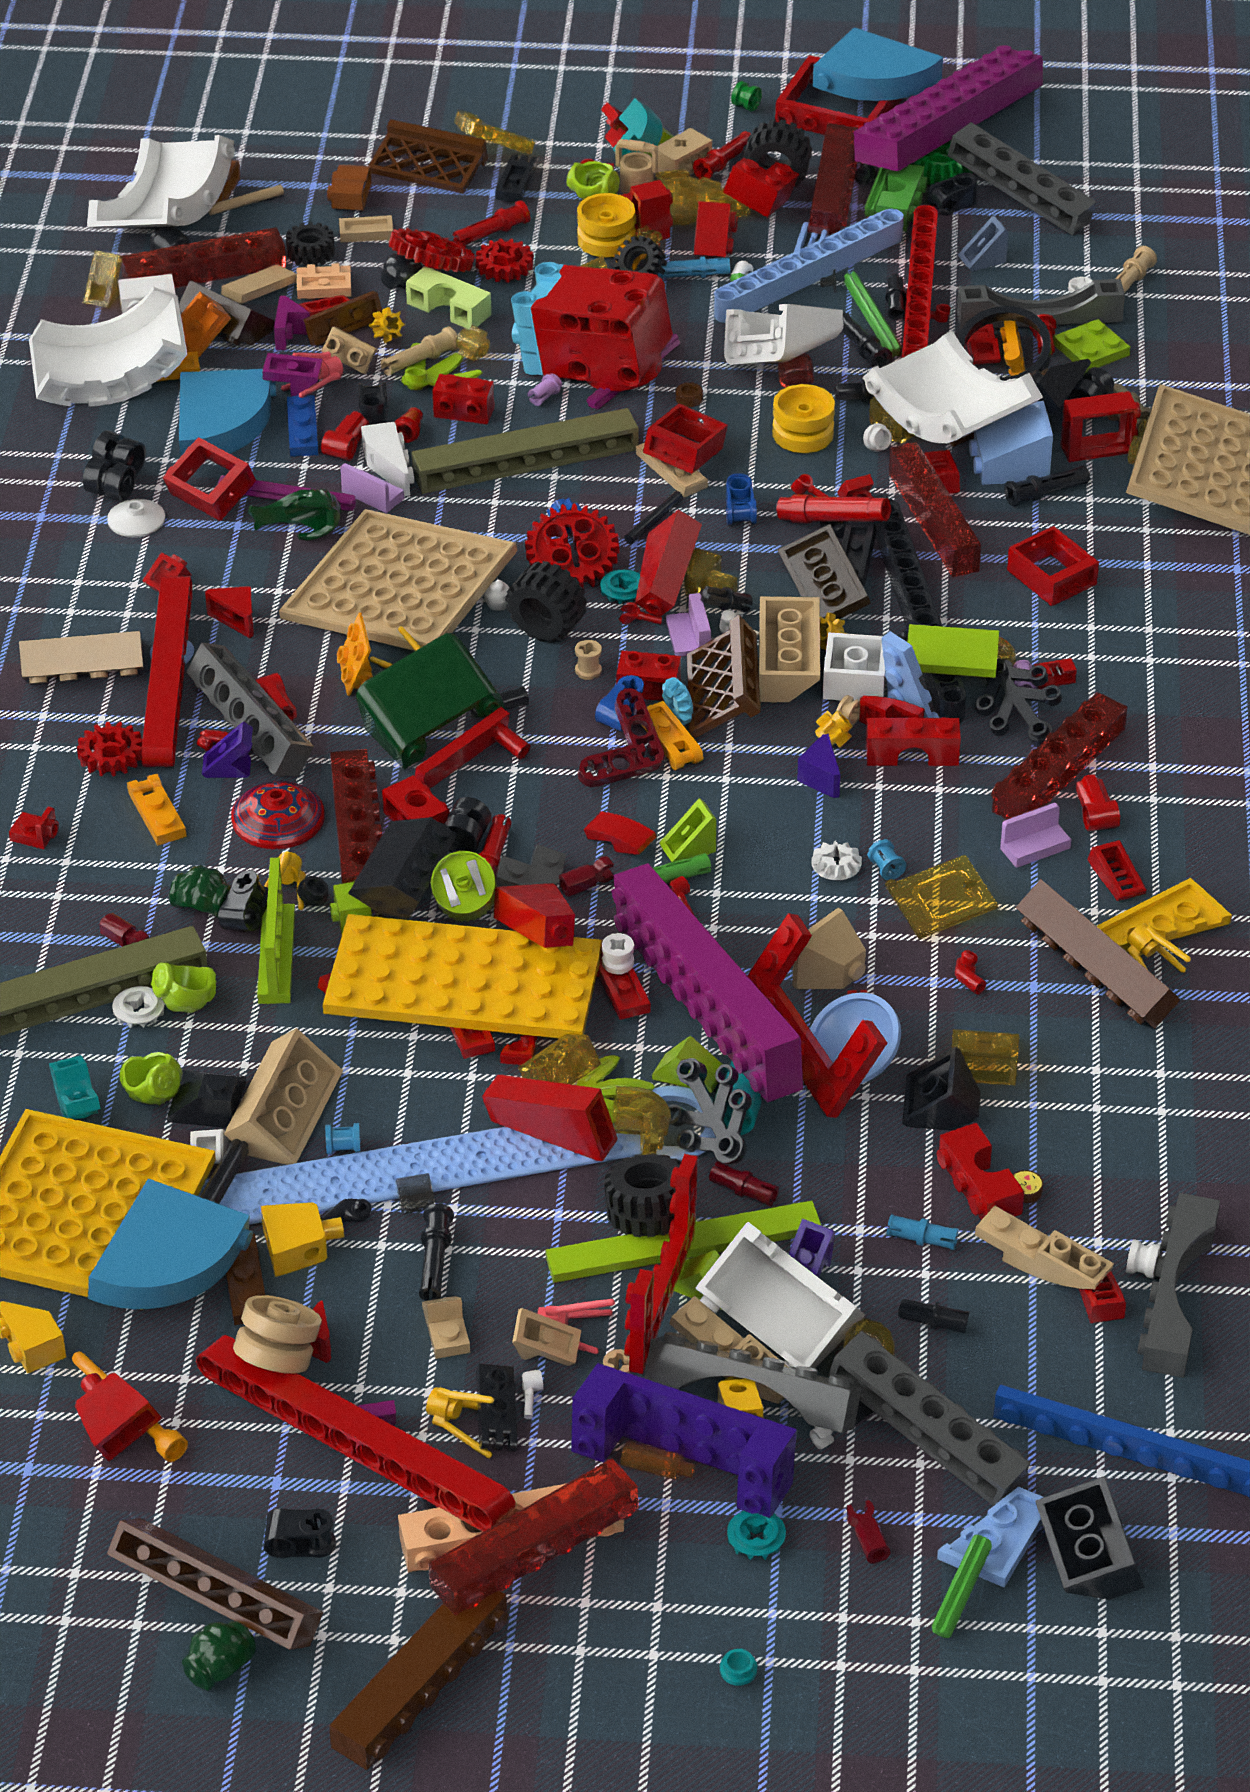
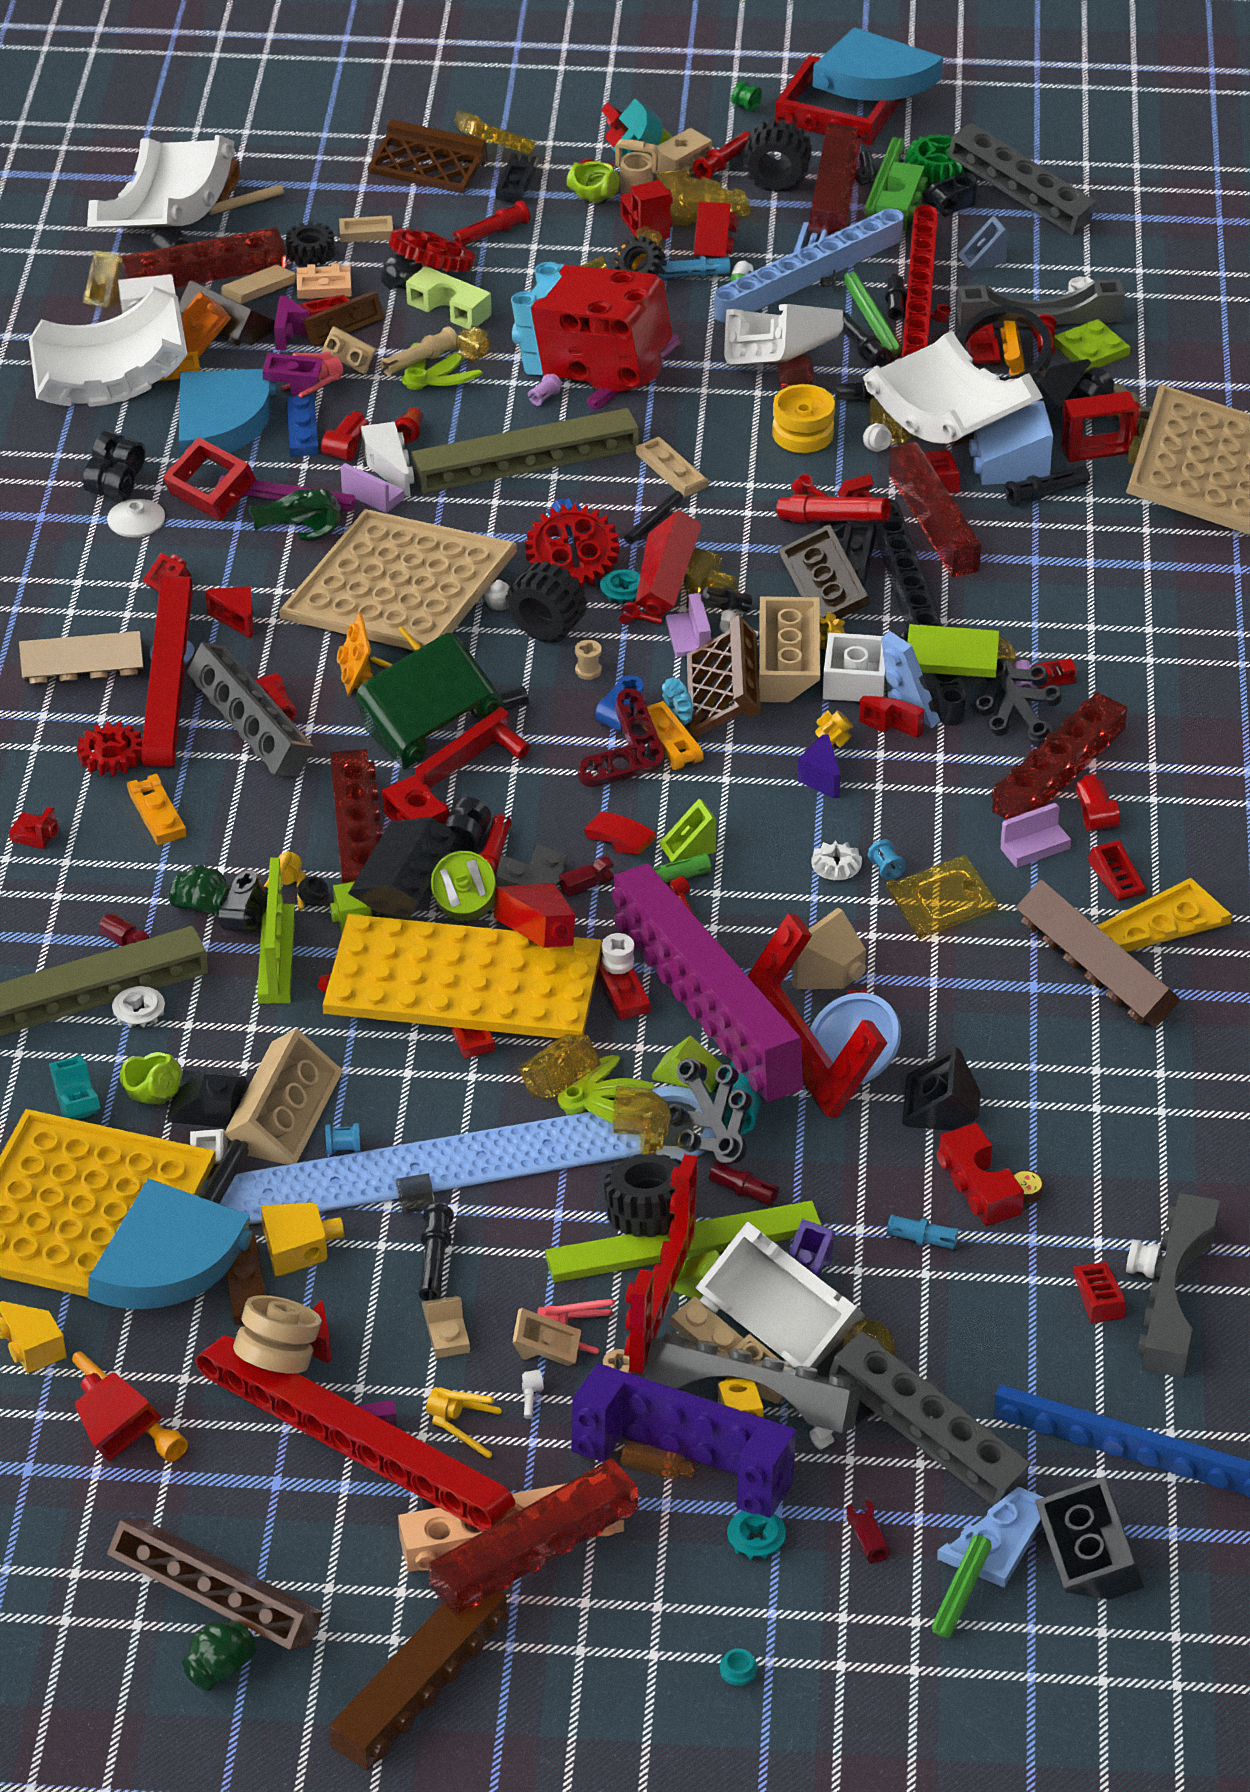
lime hair [151,962,217,1013] -> none
red arm [196,729,229,751] -> none
dark purple slope [202,721,253,778] -> none
dish [231,781,325,849] -> none
black piece [263,1508,336,1558] -> none
black arm [321,1199,372,1222] -> none
dark orange brick [327,164,372,210] -> none
black piece [358,383,387,425] -> none
yellow gear [369,307,405,343] -> none
red brick [432,374,494,425] -> none
red gear [475,238,534,282] -> none
black hinge [476,1364,518,1452] -> none
red slope [482,1074,618,1161] -> none
red tile [500,1035,537,1066] -> none
yellow wheel [577,193,635,258] -> none
red brick [616,650,681,701] -> none
red window [643,403,728,474] -> none
reddish brown tile [675,382,703,407] -> none
red brick [723,158,799,218] -> none
blue piece [726,473,757,525] -> none
tan bush [836,695,860,725] -> none
magenta brick [854,45,1043,171] -> none
red arch [866,717,961,766] -> none
black axle [898,1299,970,1334] -> none
clear yellow slope [951,1029,1019,1086] -> none
red arm [955,950,986,995] -> none
tan slope [975,1206,1114,1289] -> none
red window [1007,526,1099,606] -> none
tan pin [1115,246,1157,293] -> none
yellow plant [1127,923,1191,973] -> none

